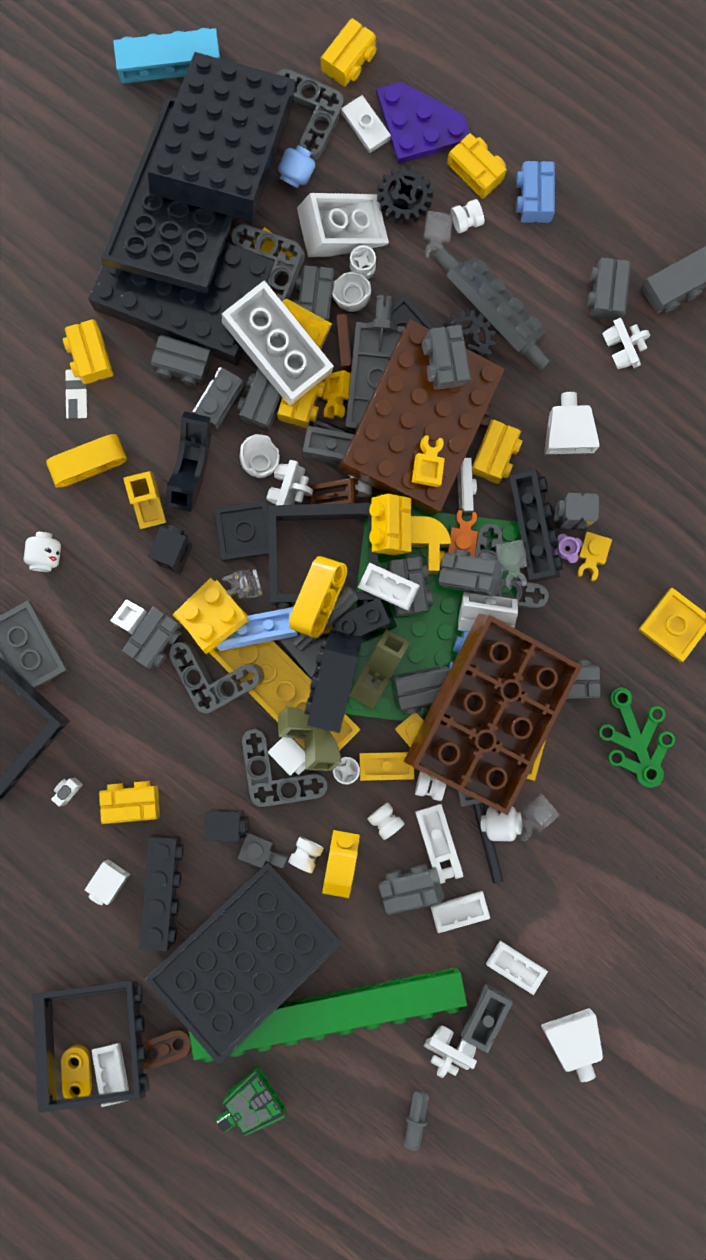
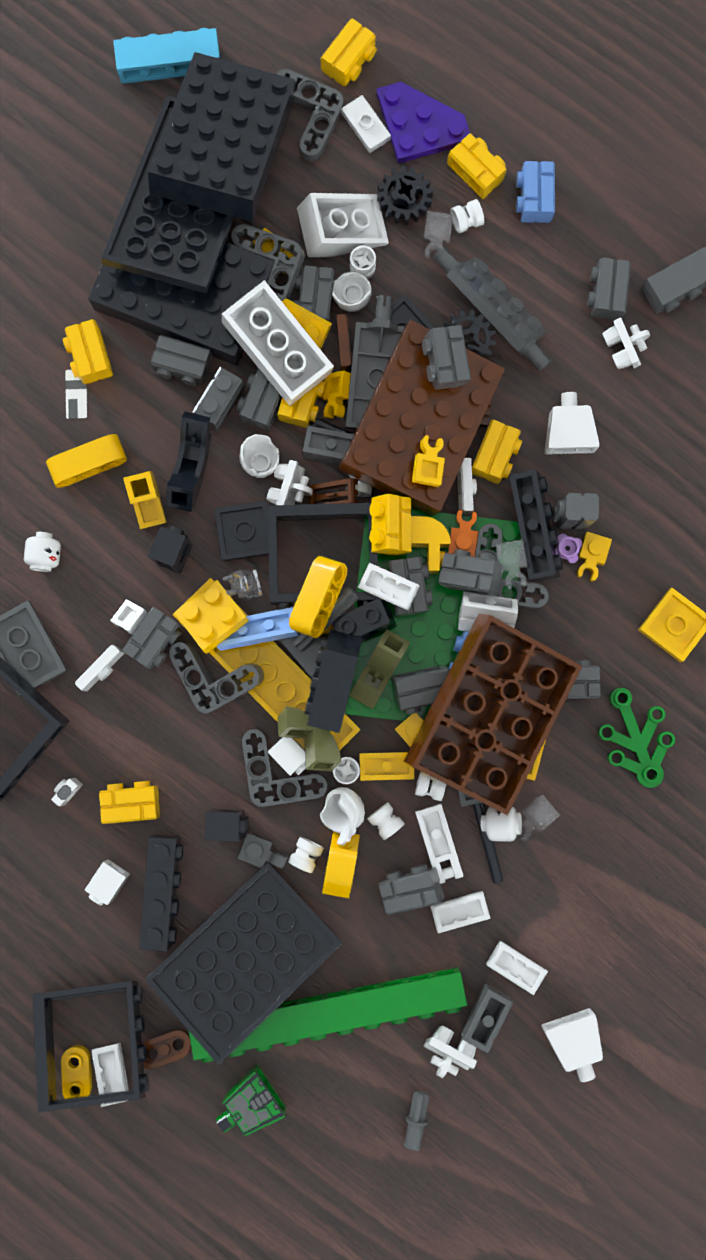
light blue head [277,145,316,188] -> none
none -> white plate [75,645,124,691]
none -> white hat [320,787,365,846]

